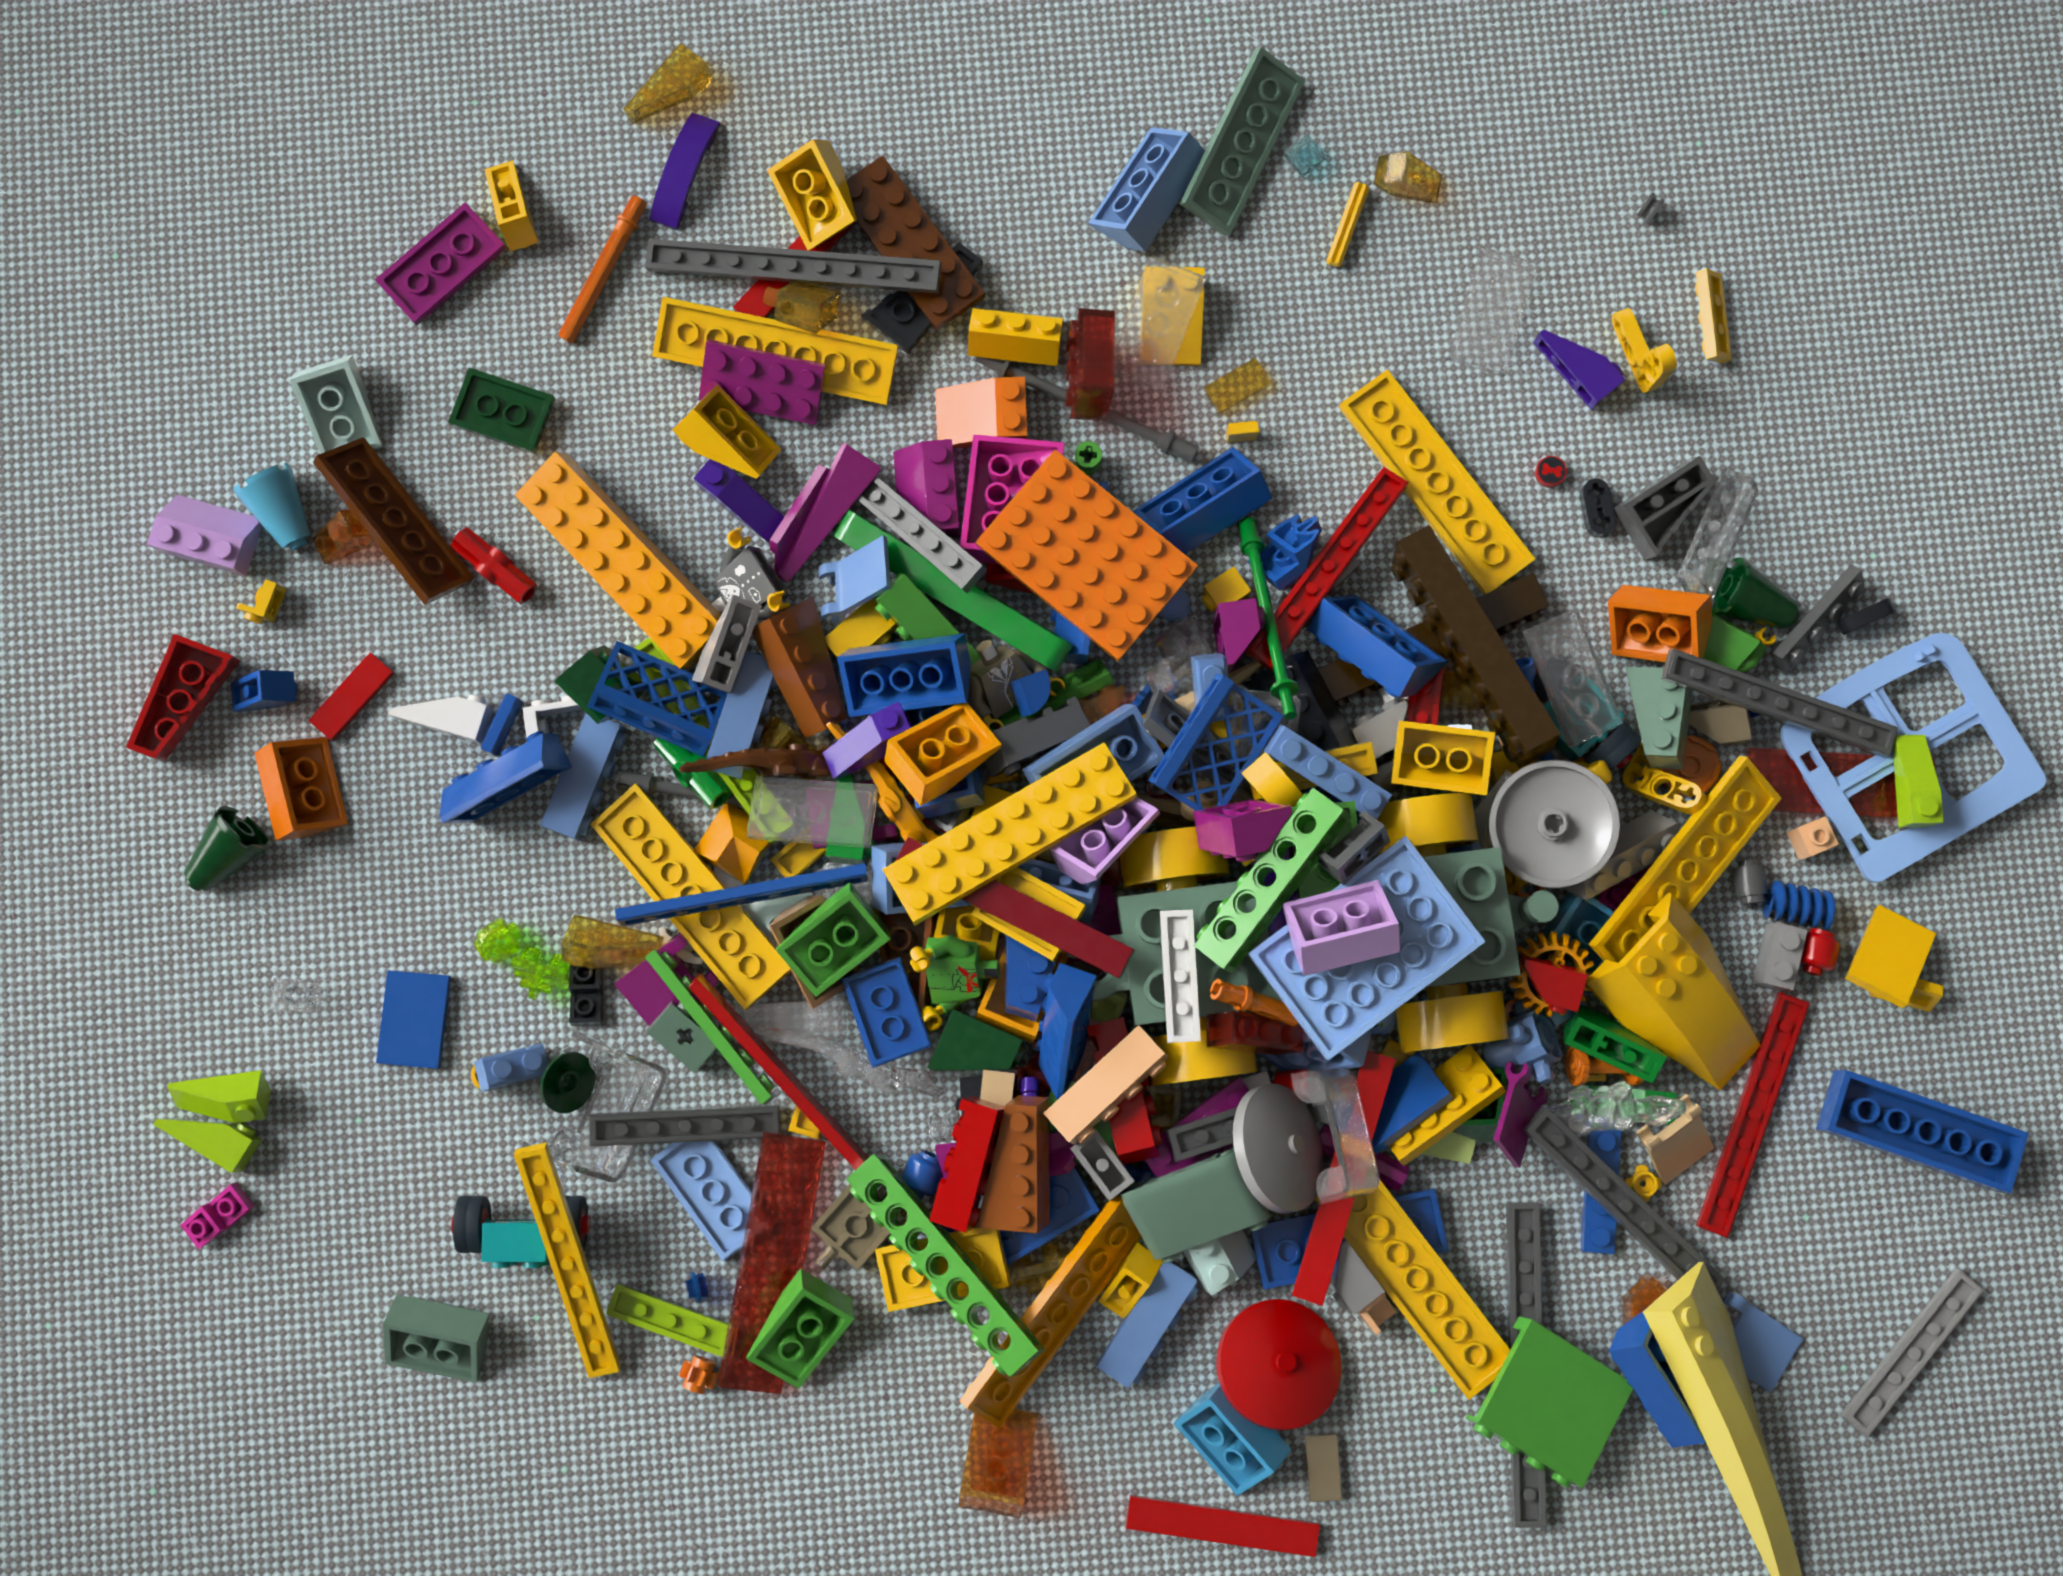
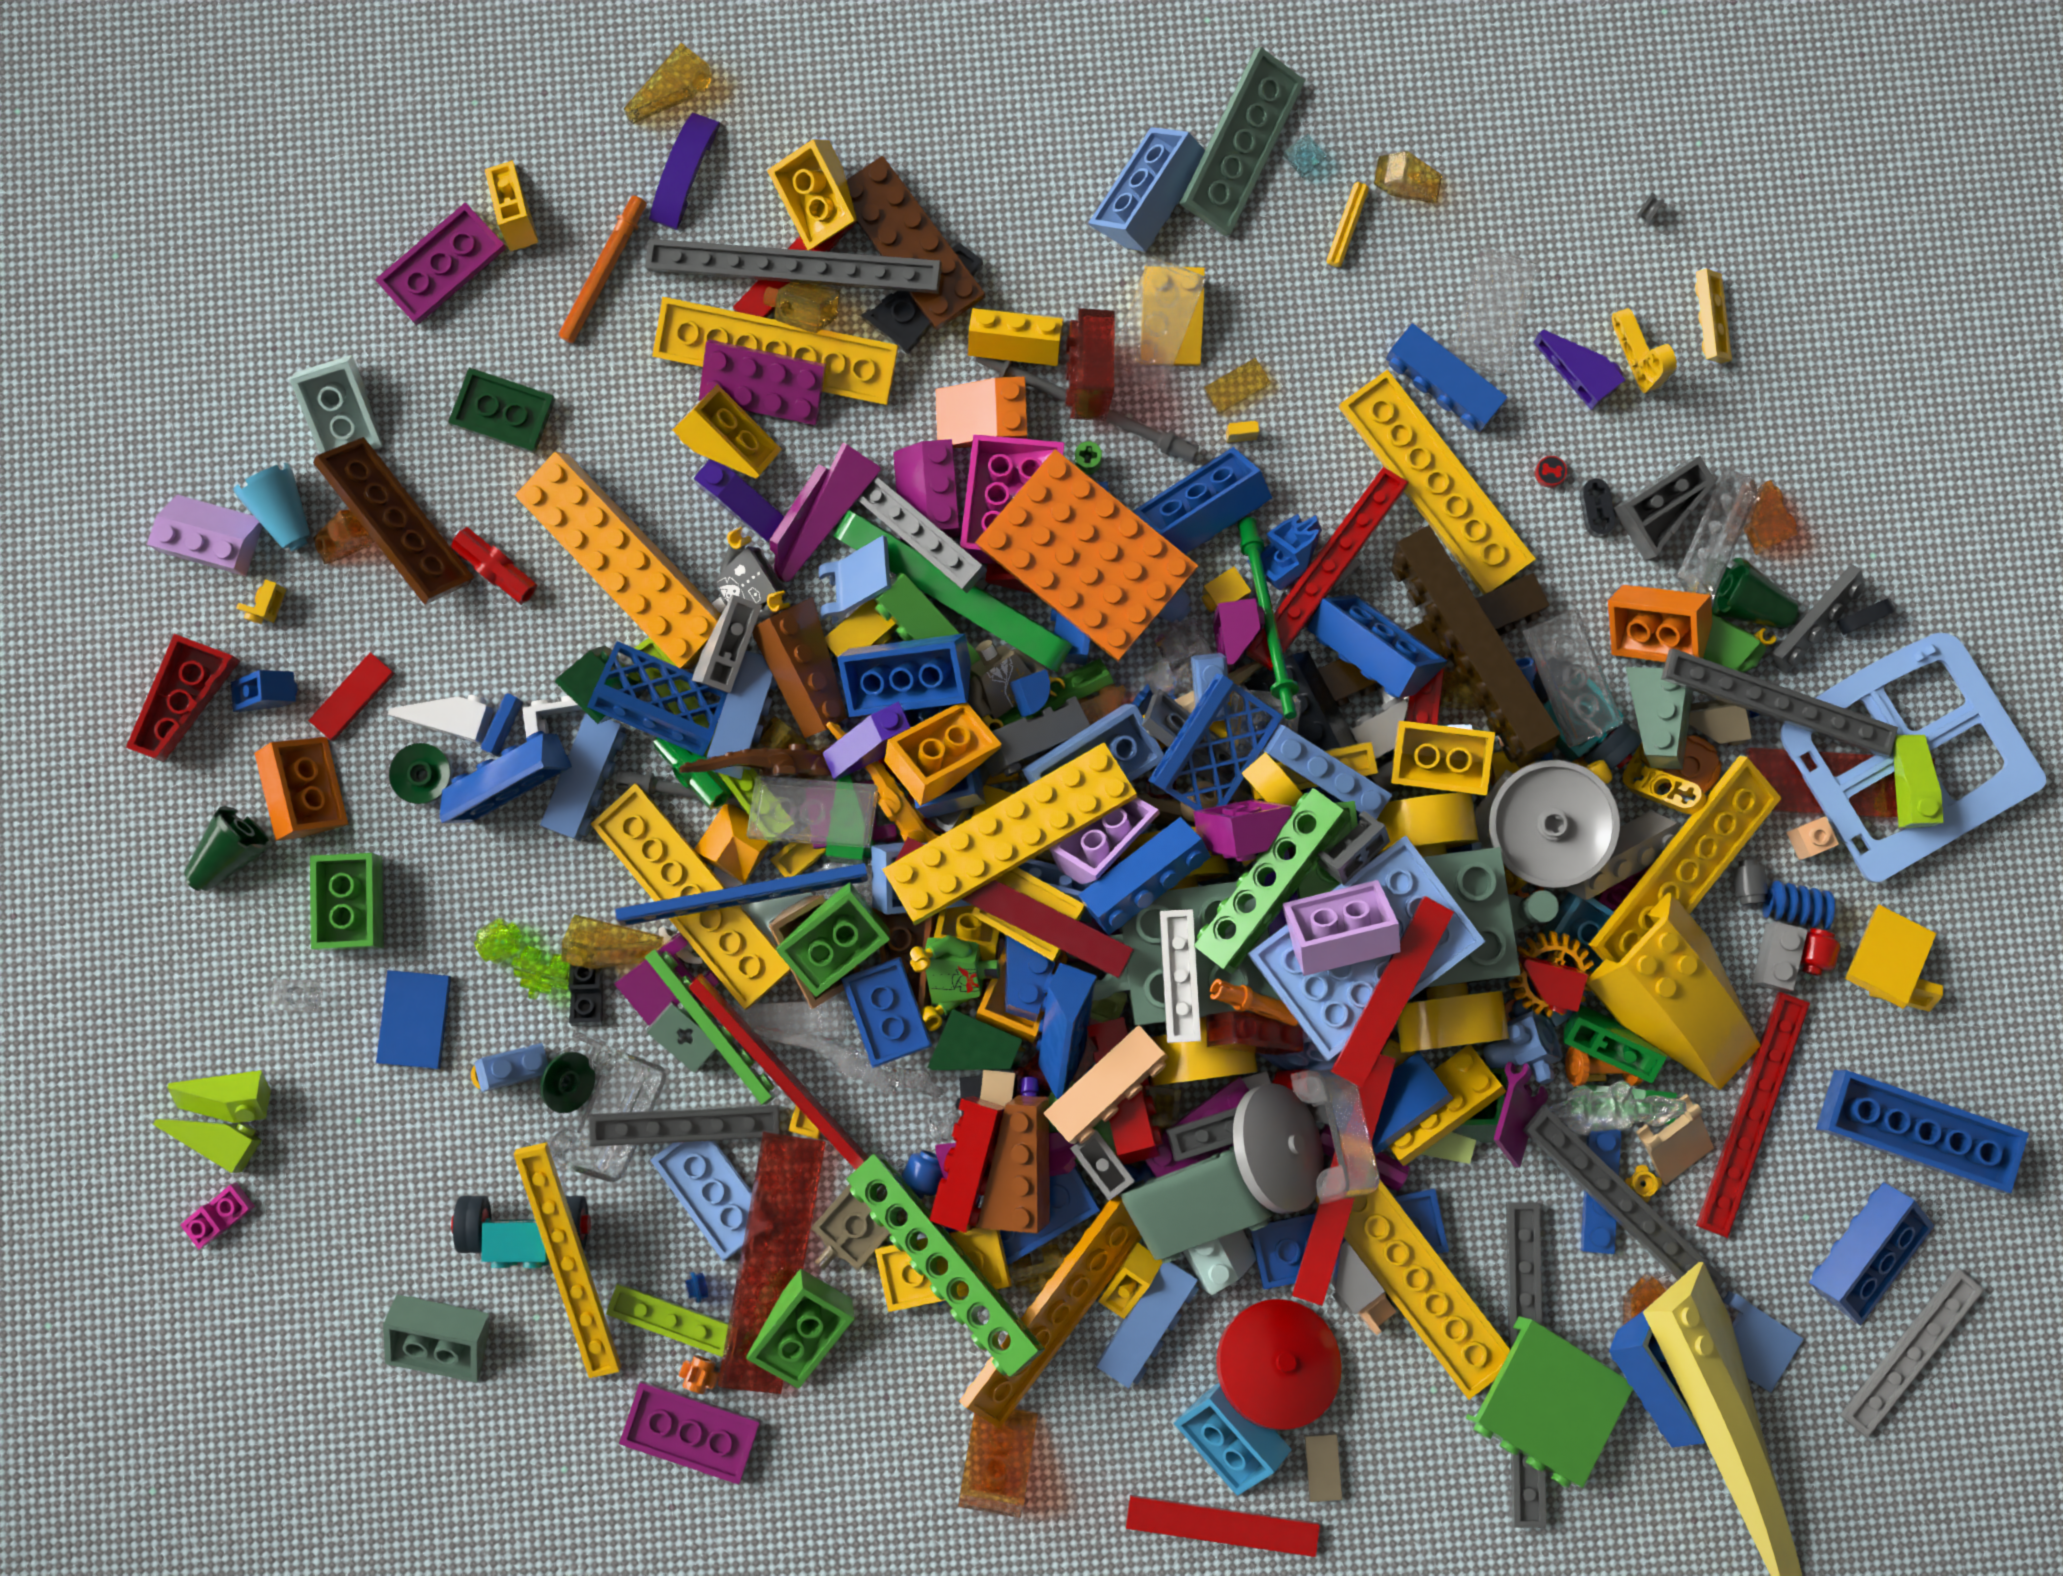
none -> bright green brick [310,853,384,951]
none -> dark green dish [389,743,451,804]
none -> magenta plate [619,1381,761,1485]
none -> blue brick [1078,817,1211,935]
none -> red tile [1330,896,1454,1088]
none -> blue brick [1386,323,1508,432]
none -> clear orange slope [1743,480,1798,555]
none -> slope [1809,1182,1934,1326]

